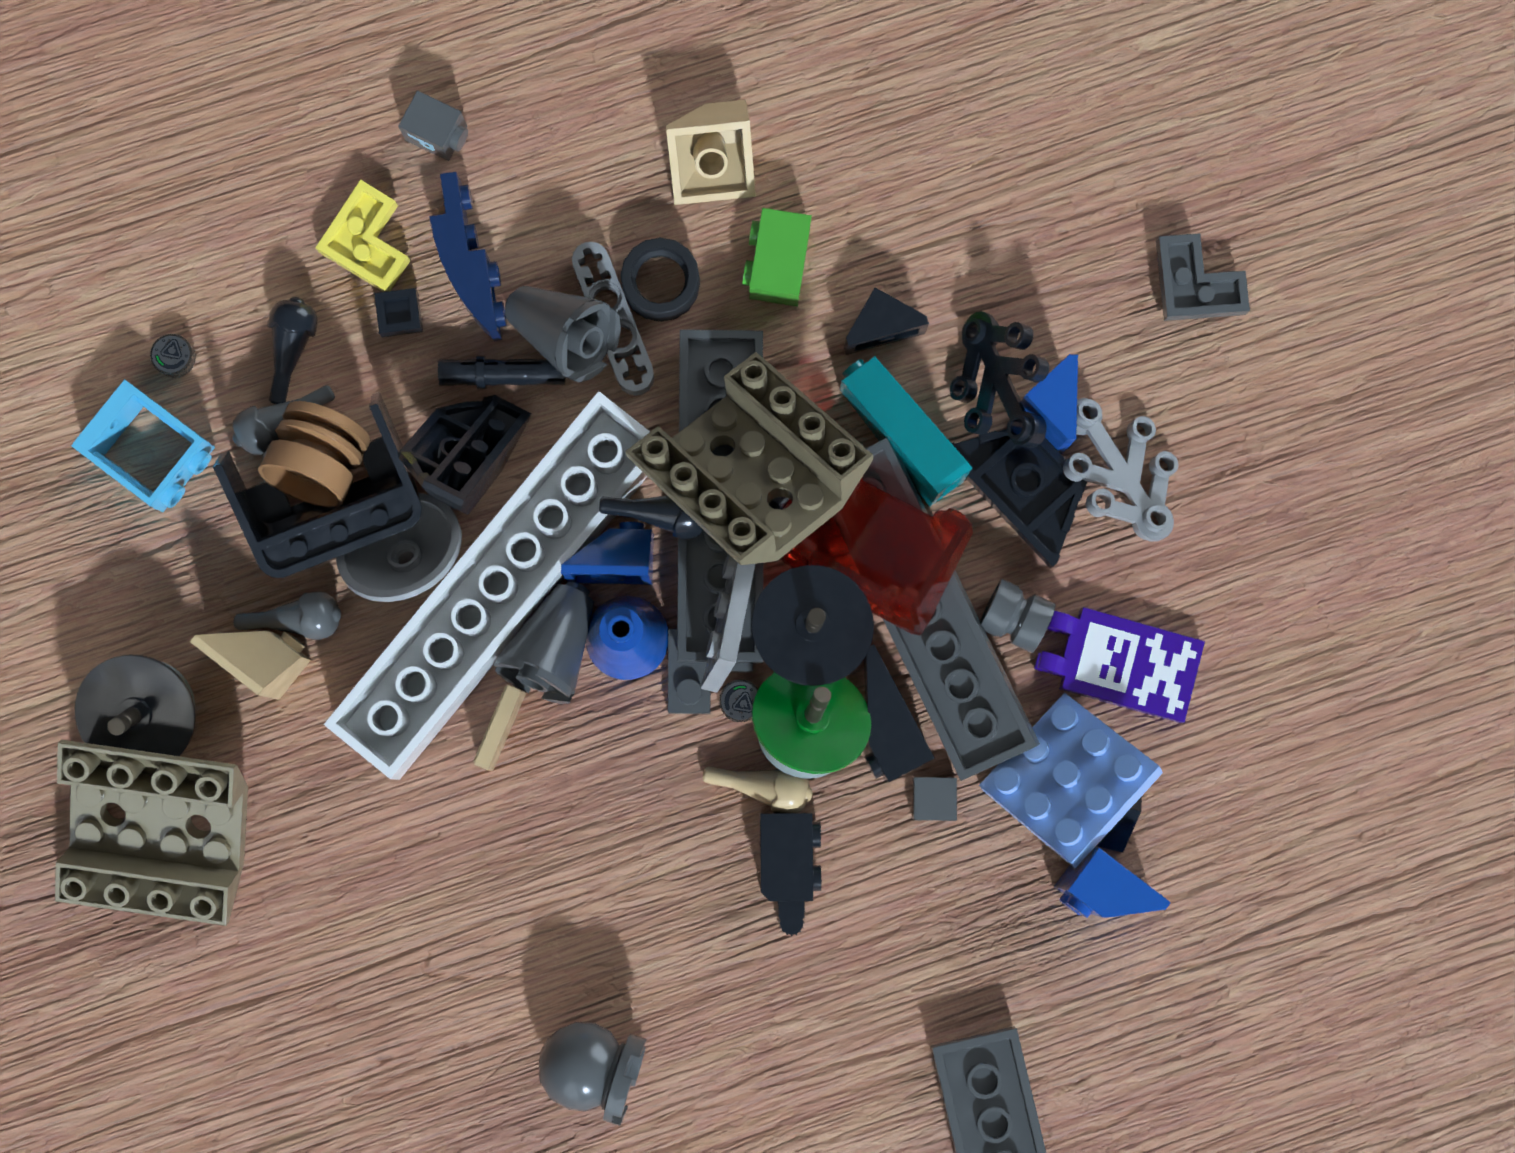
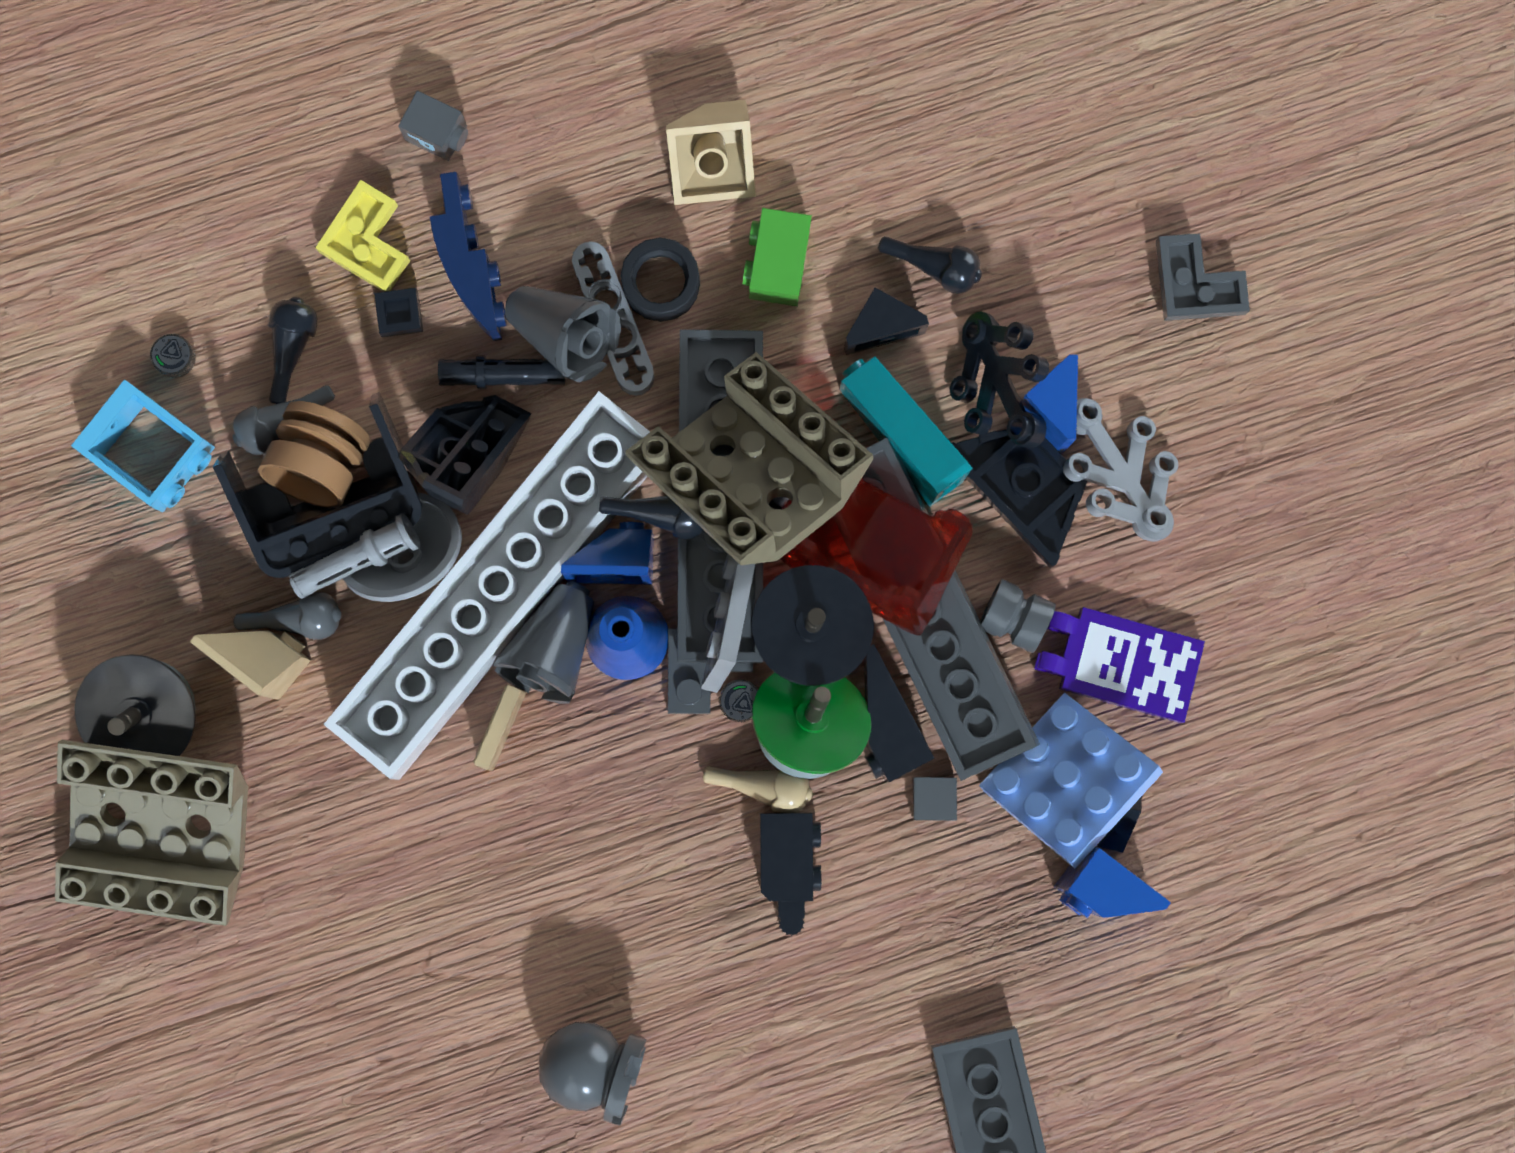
none -> light grey pin [289,513,420,599]
none -> black piece [878,236,982,294]

